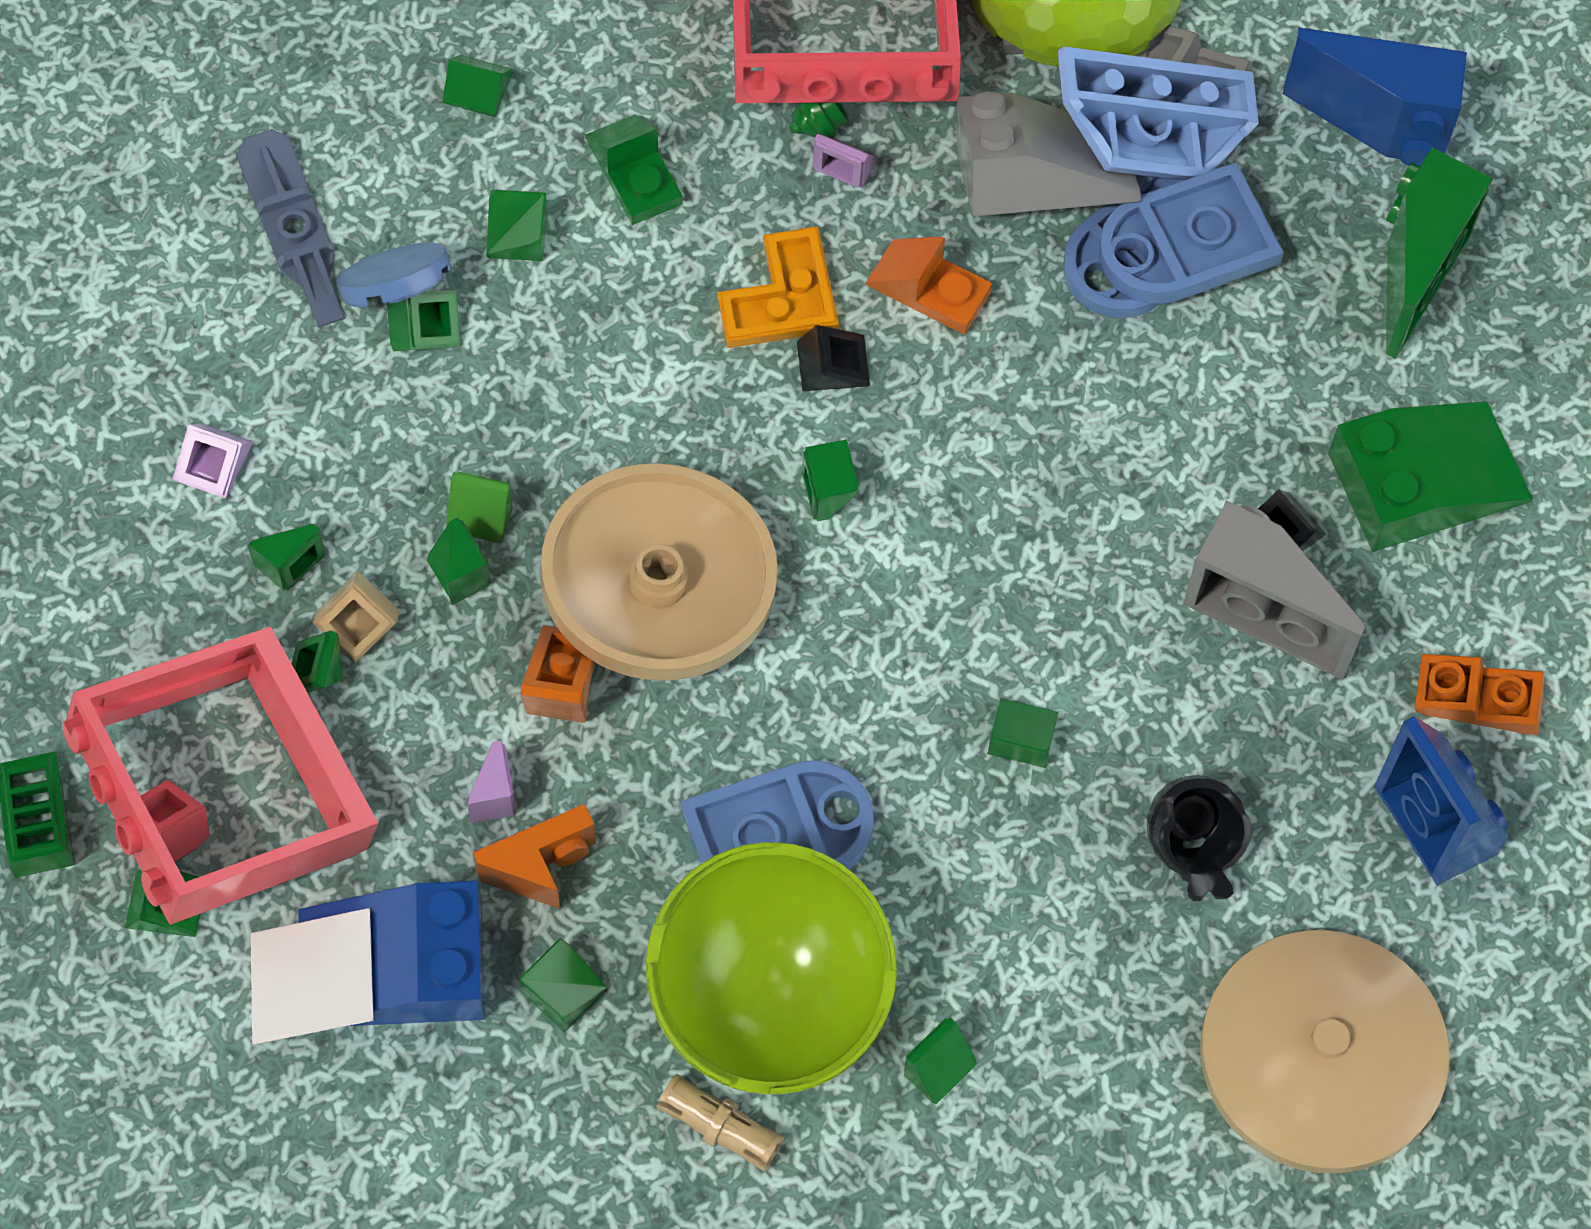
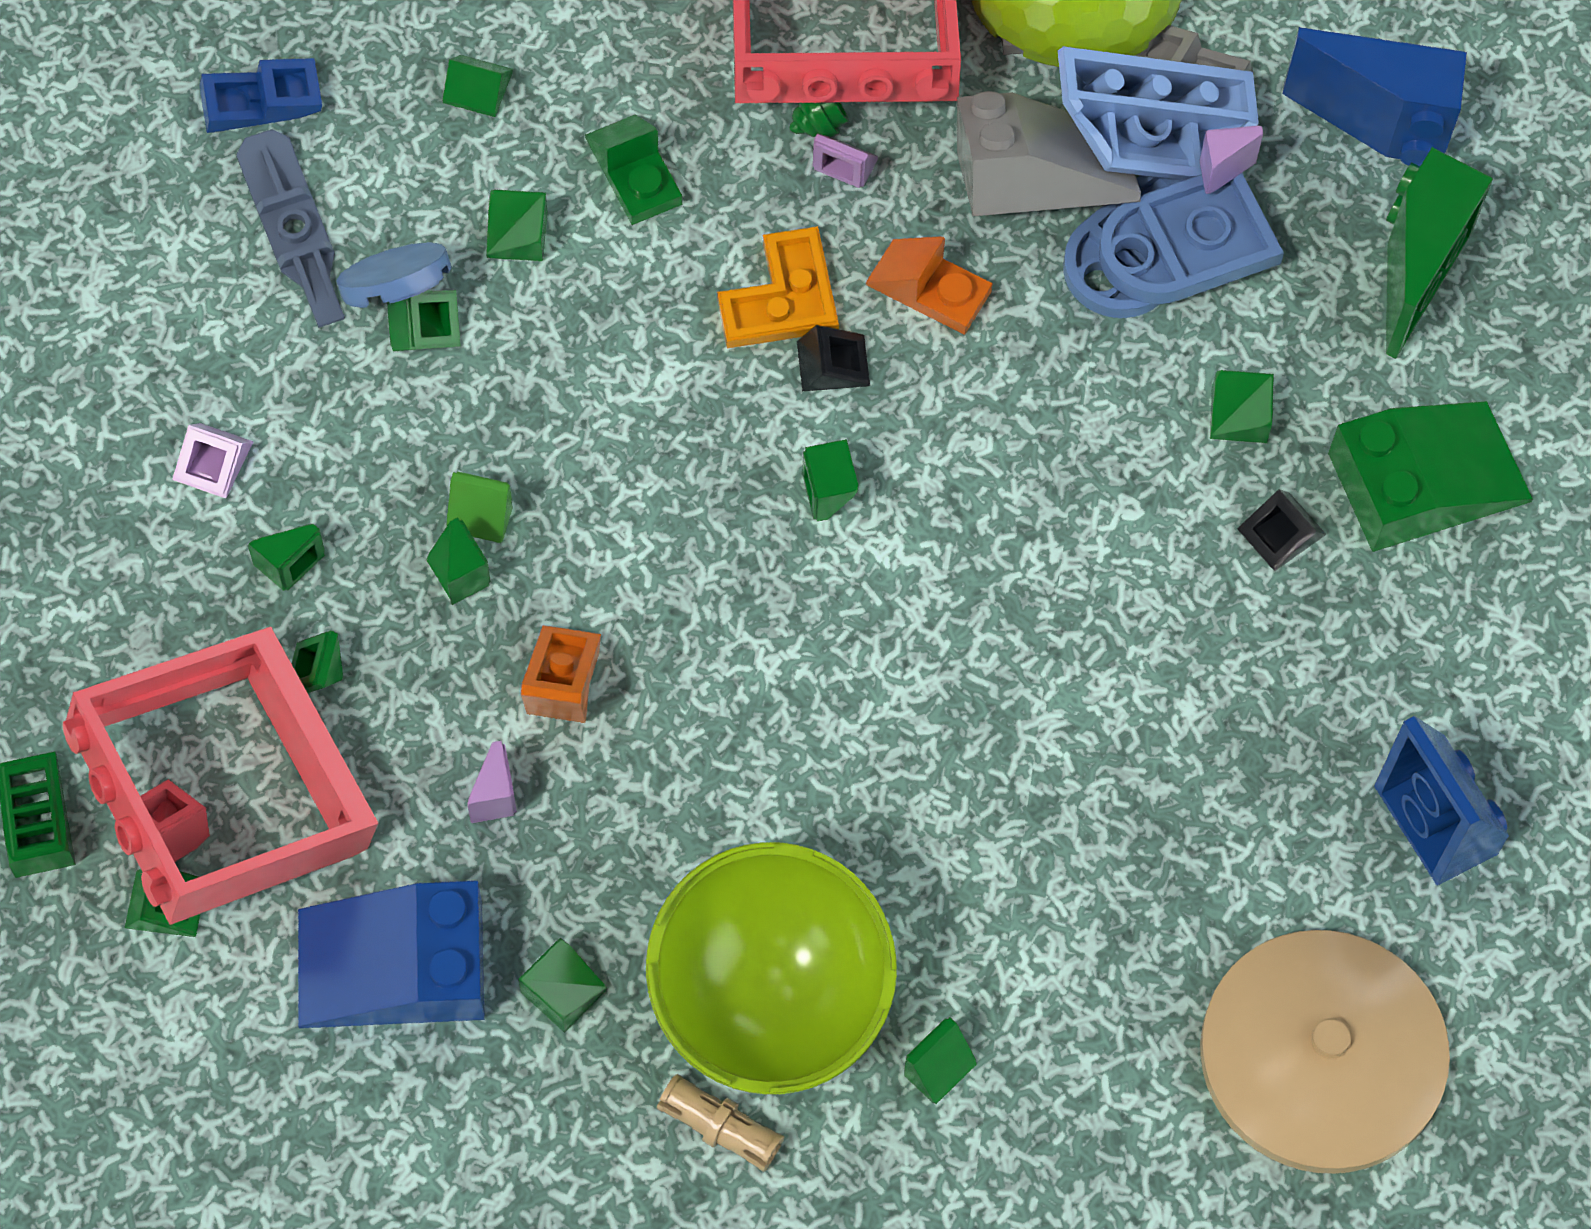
white sticker [251,908,373,1045] -> none
tan slope [312,570,400,663] -> none
orange slope [472,804,596,909] -> none
tan dish [540,463,778,681] -> none
medium blue tile [679,761,874,869] -> none
green slope [987,698,1059,768] -> none
black hat [1146,775,1252,901] -> none
light grey slope [1183,500,1366,680] -> none
orange slope [1415,654,1545,735] -> none
none -> blue slope [199,58,322,133]
none -> lavender slope [1200,126,1263,194]
none -> green slope [1210,370,1274,443]

